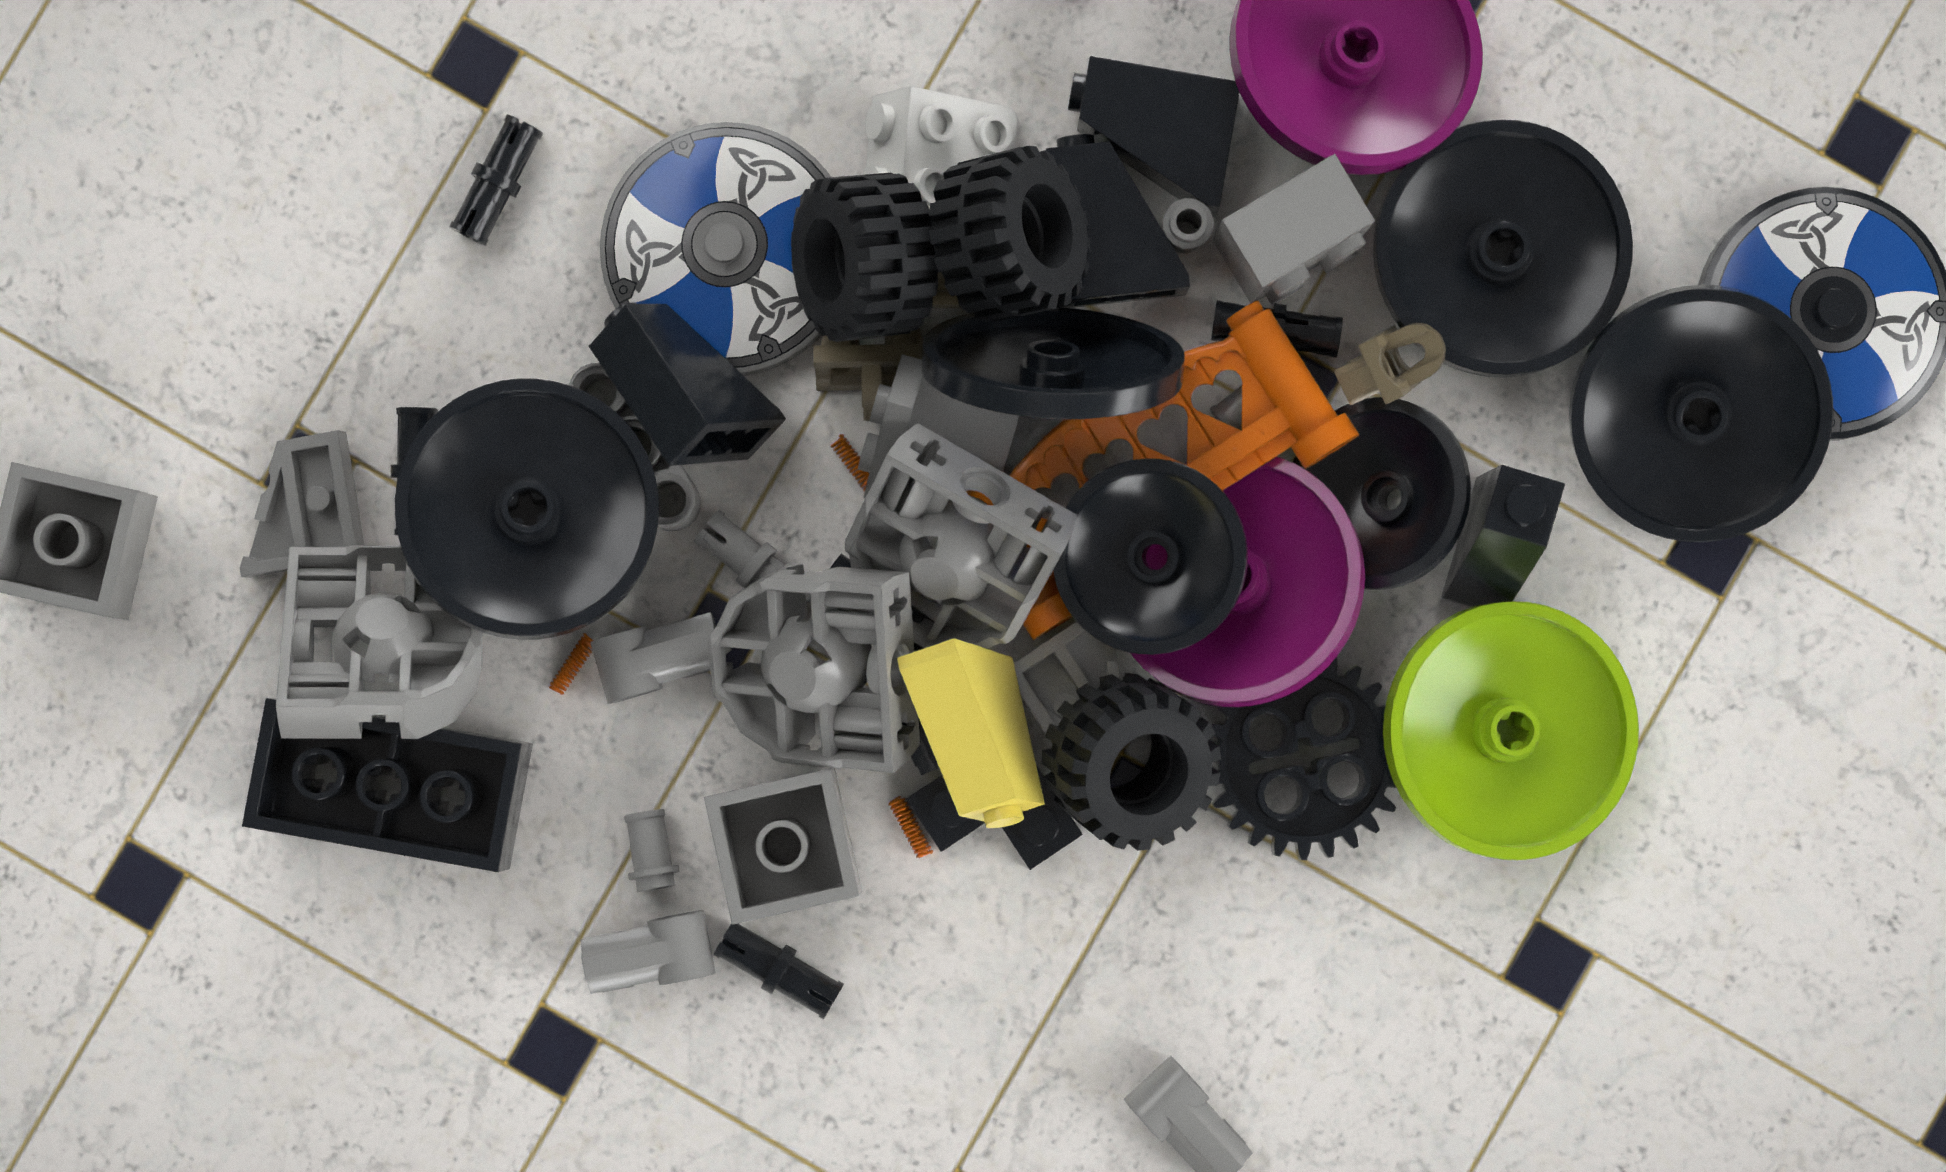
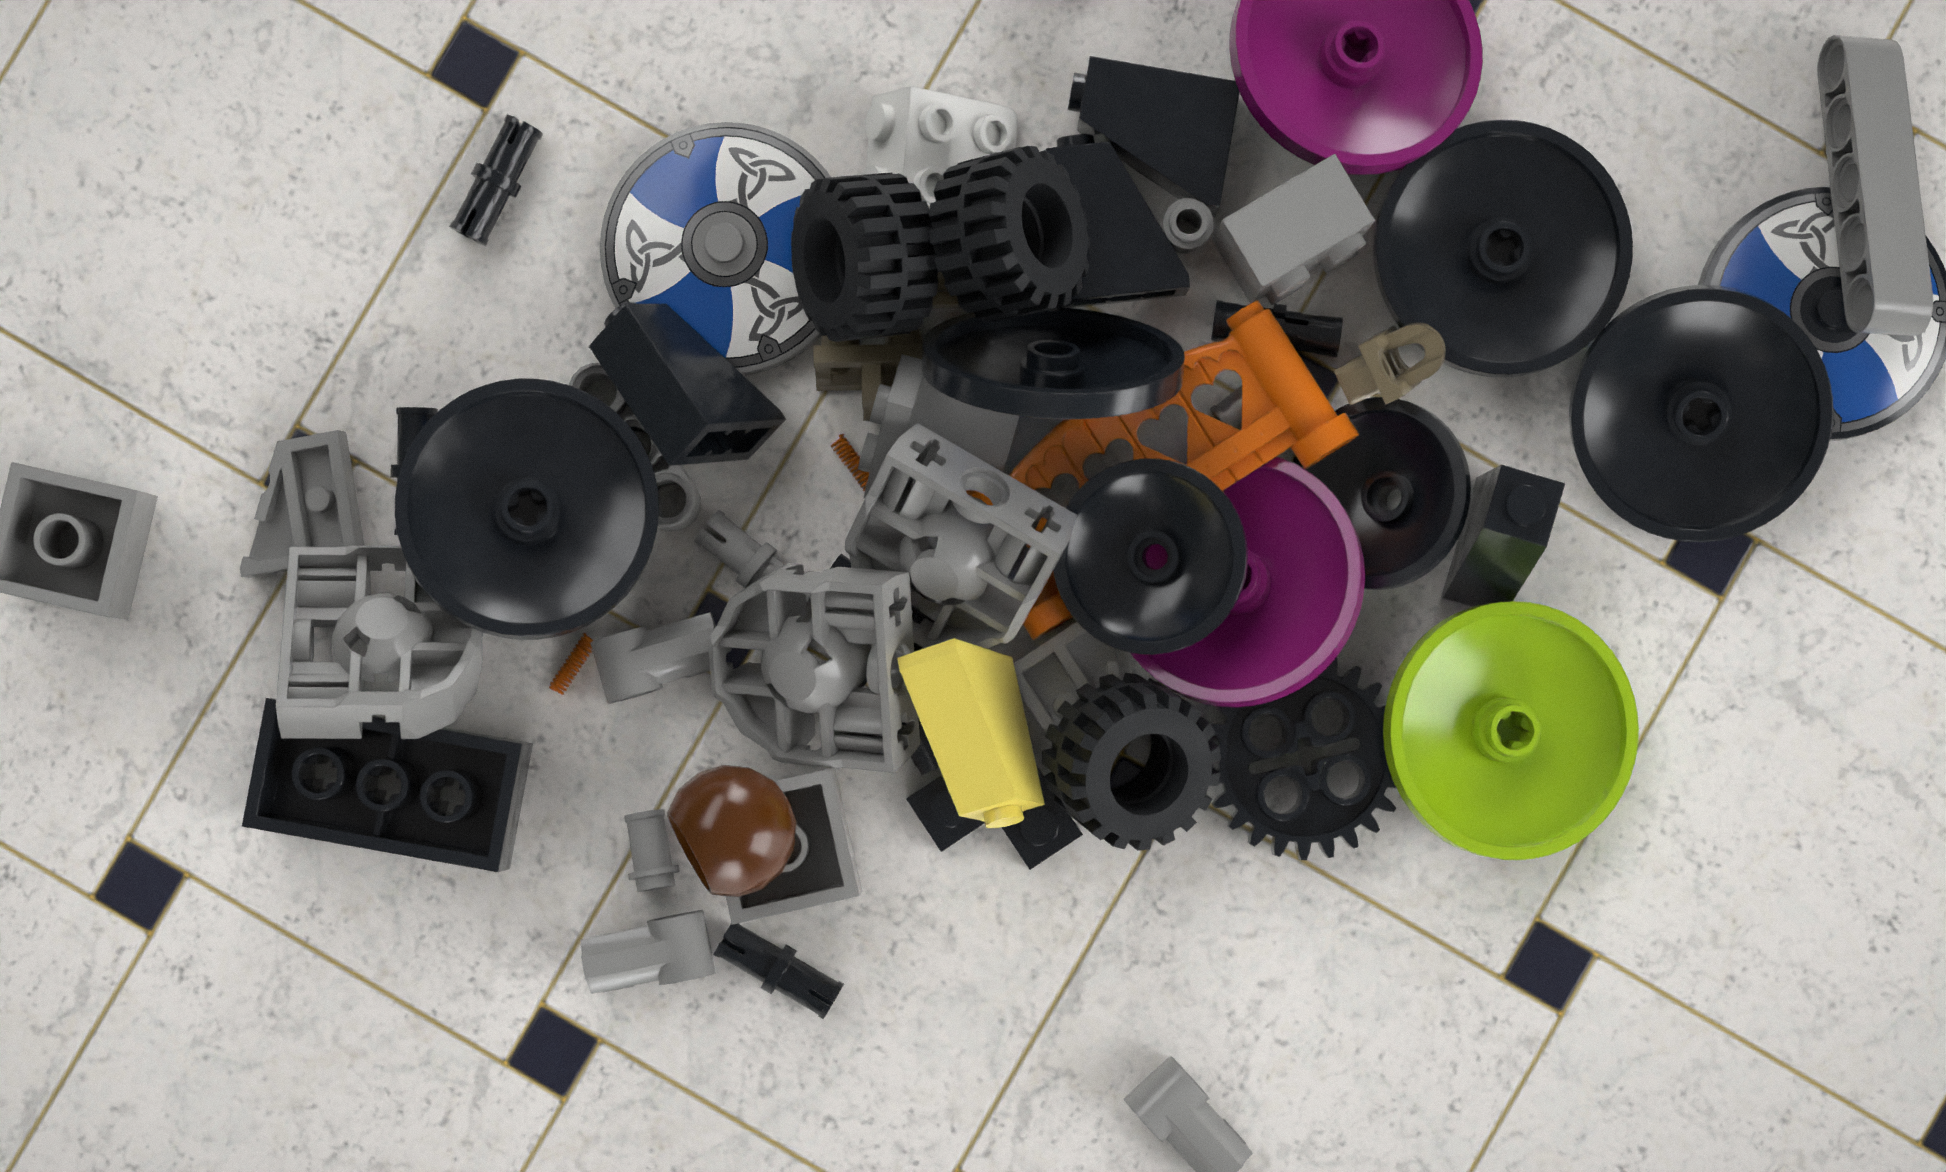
orange leg [888,796,934,858] -> none
none -> reddish brown helmet [667,765,796,897]
none -> light grey beam [1817,35,1933,336]

